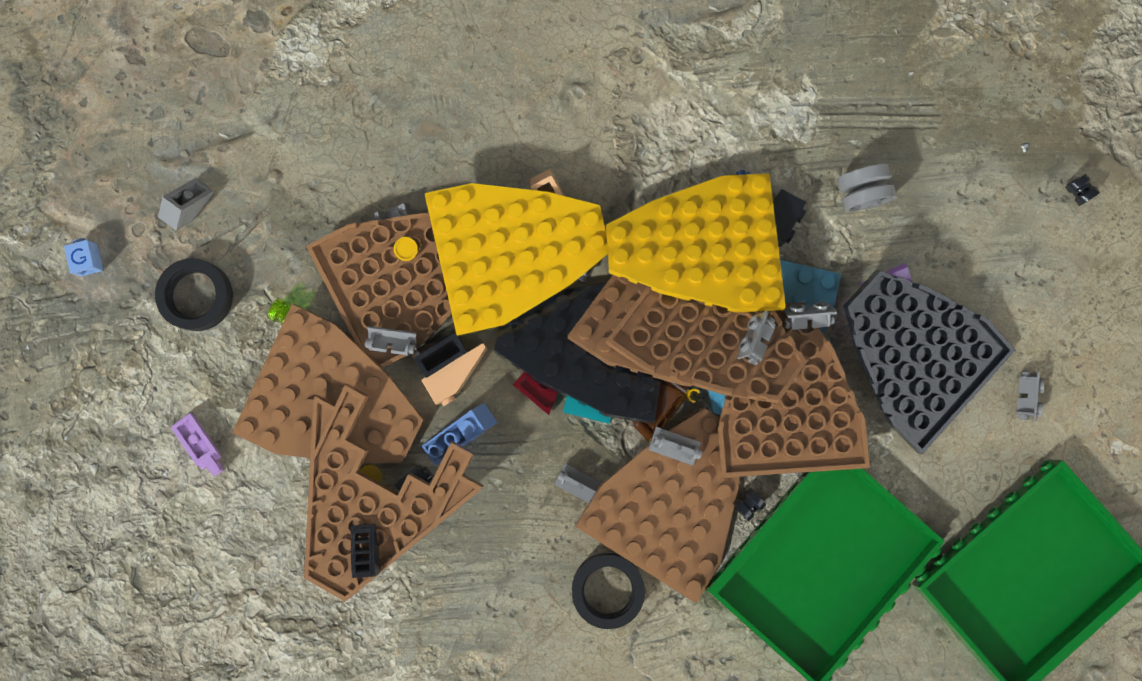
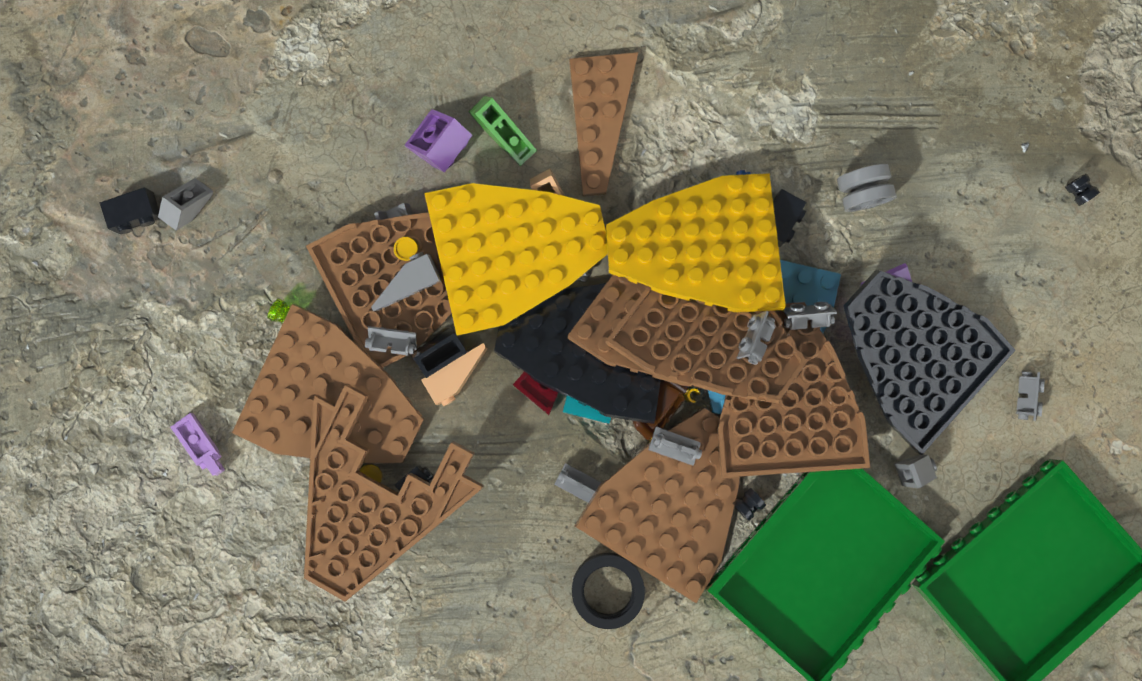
light blue brick [64,238,104,277] -> none
black tyre [155,258,233,331] -> none
black slope [351,523,381,578] -> none
medium blue slope [422,403,498,465] -> none
none -> black brick [99,187,160,234]
none -> light grey slope [371,252,443,311]
none -> medium lavender slope [404,109,472,172]
none -> bright green slope [468,96,537,166]
none -> medium nougat wing [569,52,638,197]
none -> light grey slope [894,454,937,488]

